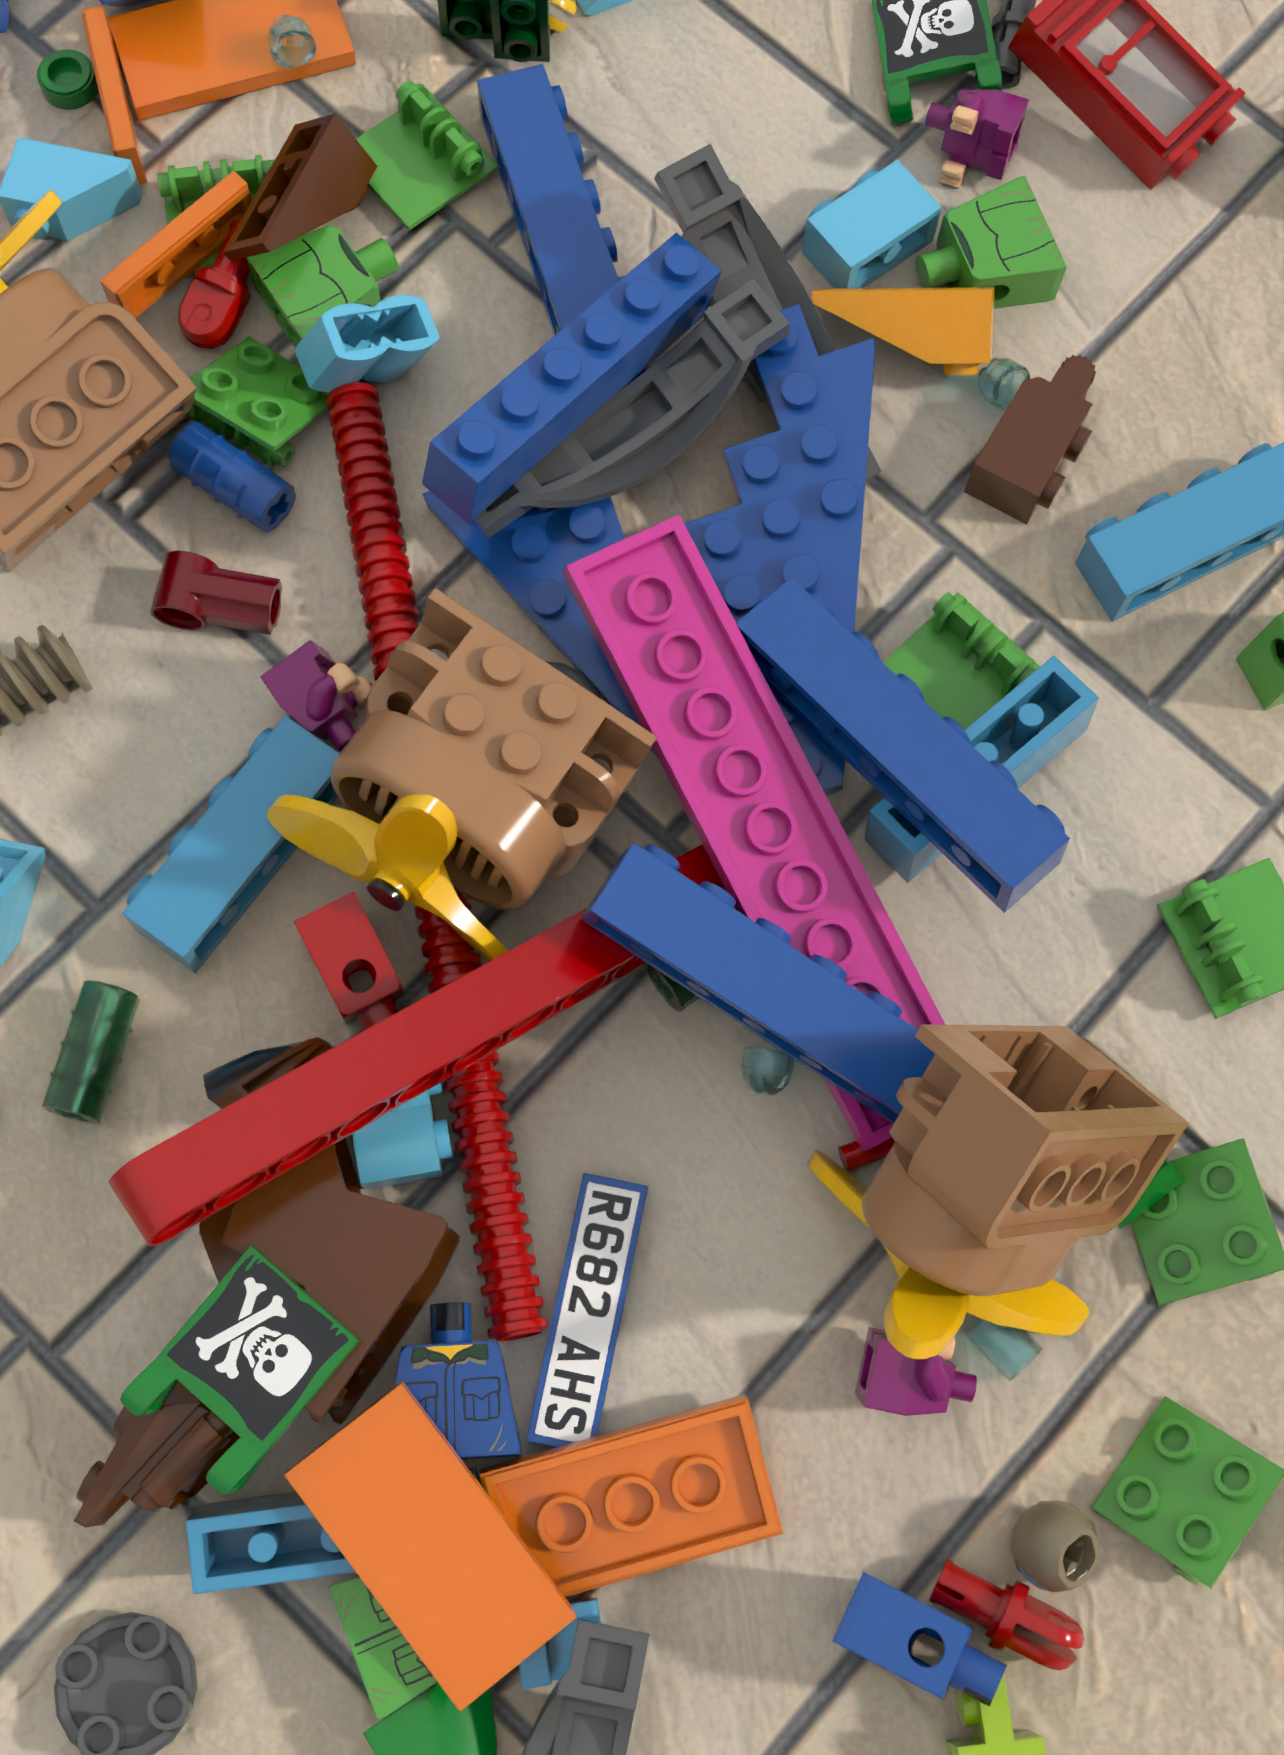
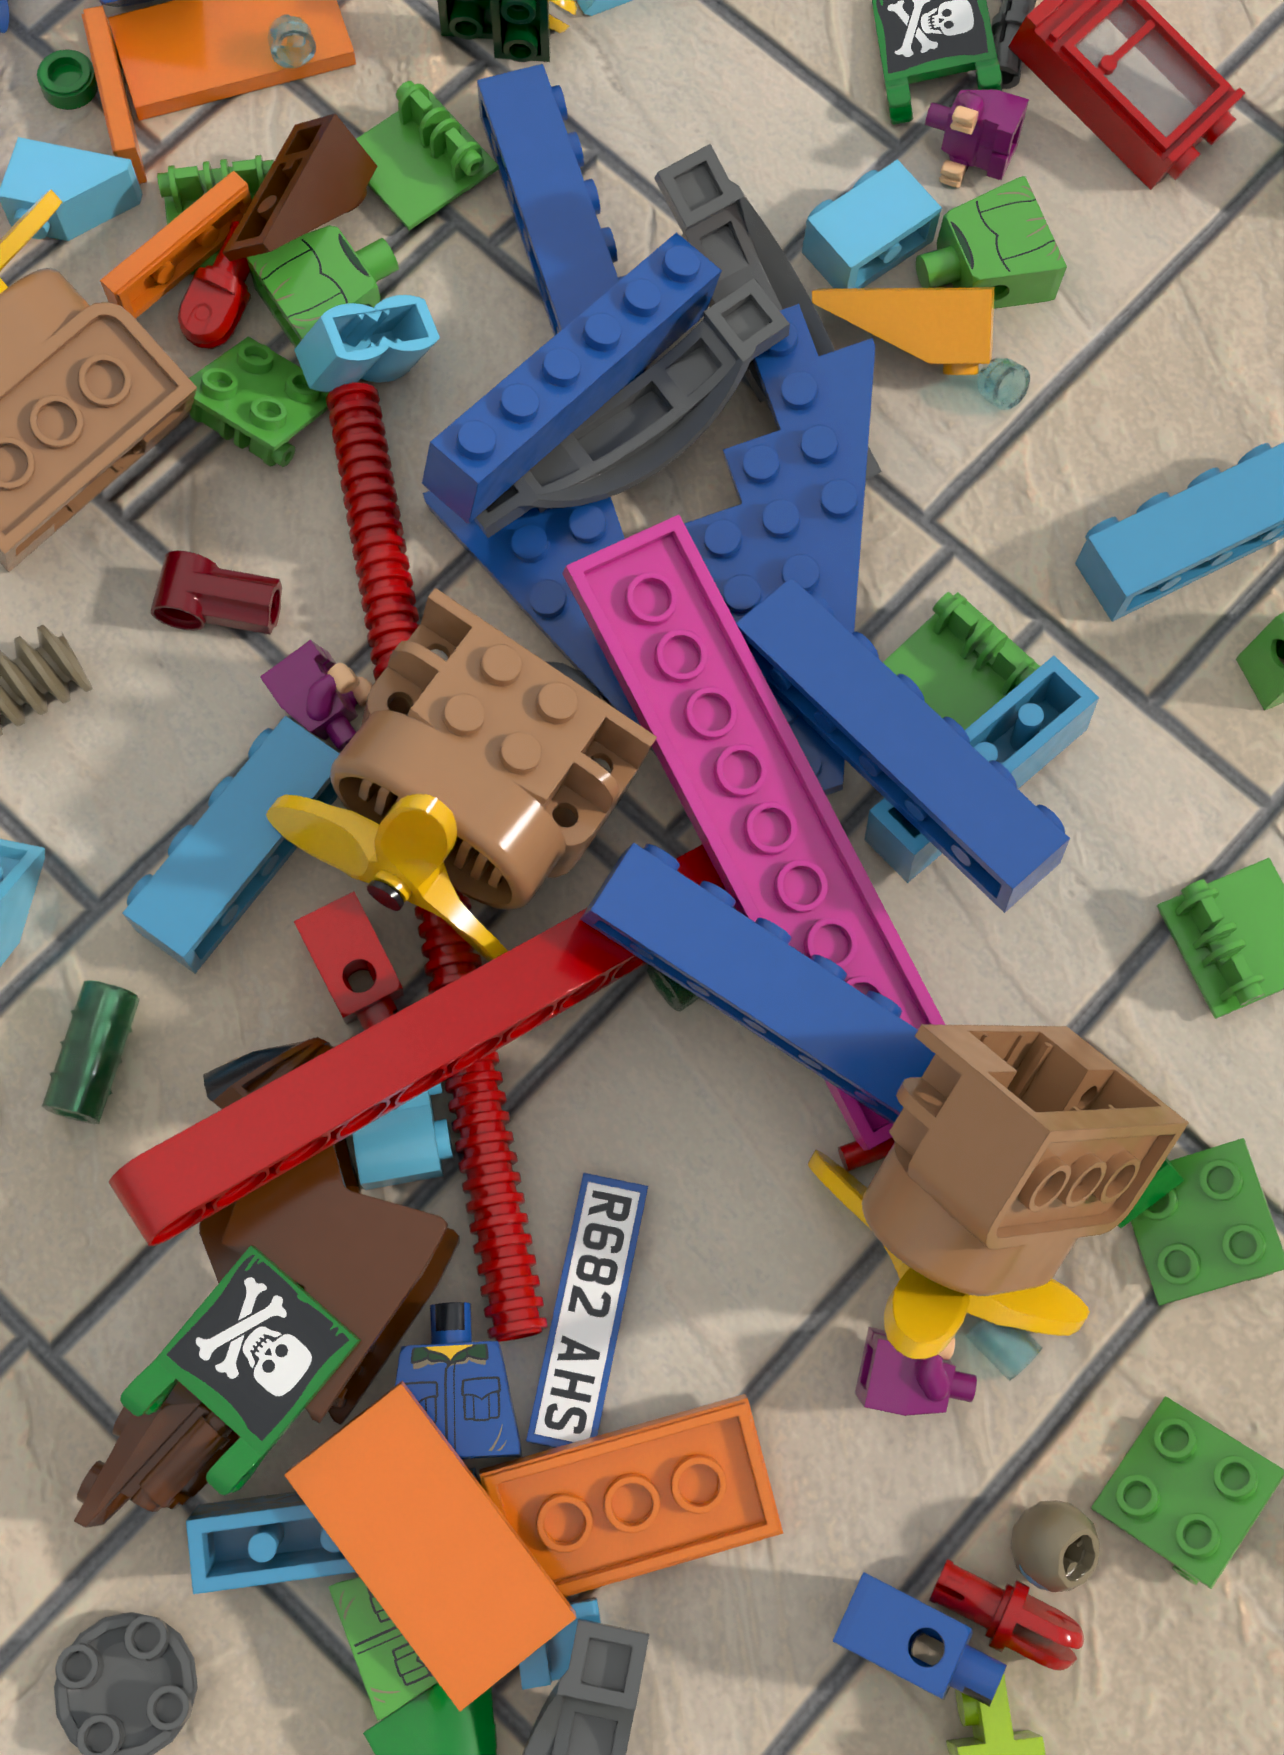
blue axle [168,421,296,532] -> none
clear light blue hinge [741,1047,794,1095] -> none
reddish brown hinge [964,354,1096,525] -> none

